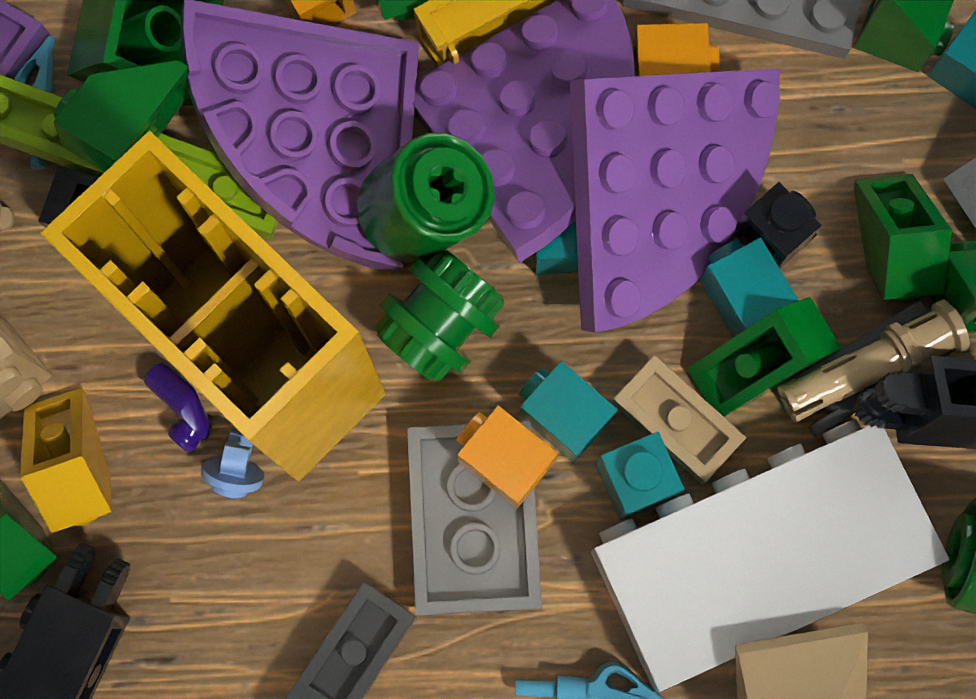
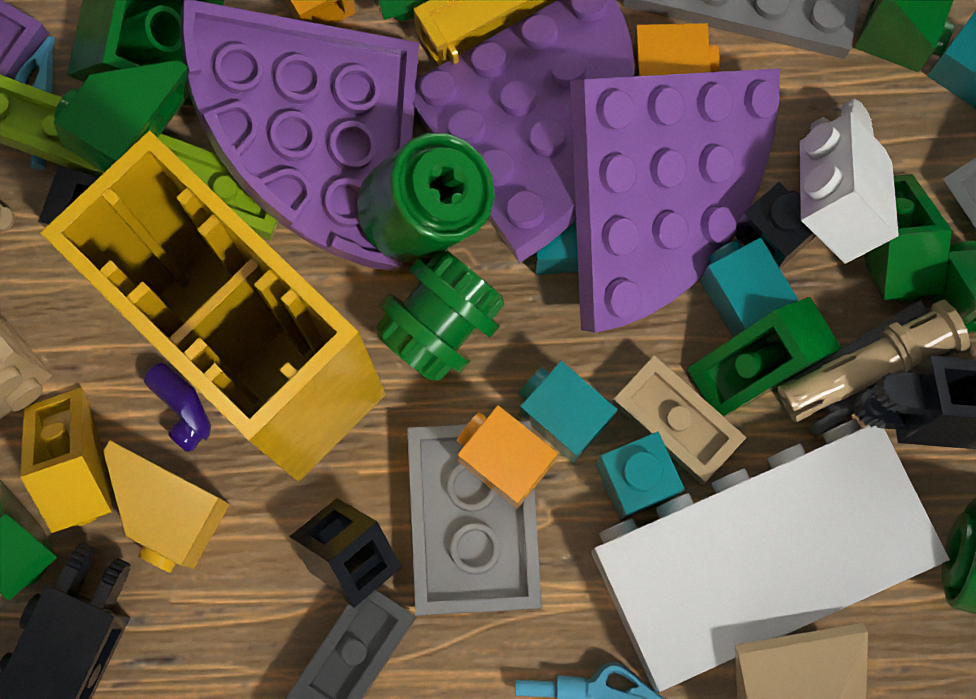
light blue plate [201,430,264,498] -> none
none -> yellow slope [103,440,230,573]
none -> black brick [289,498,402,608]
none -> white hinge [799,98,899,264]

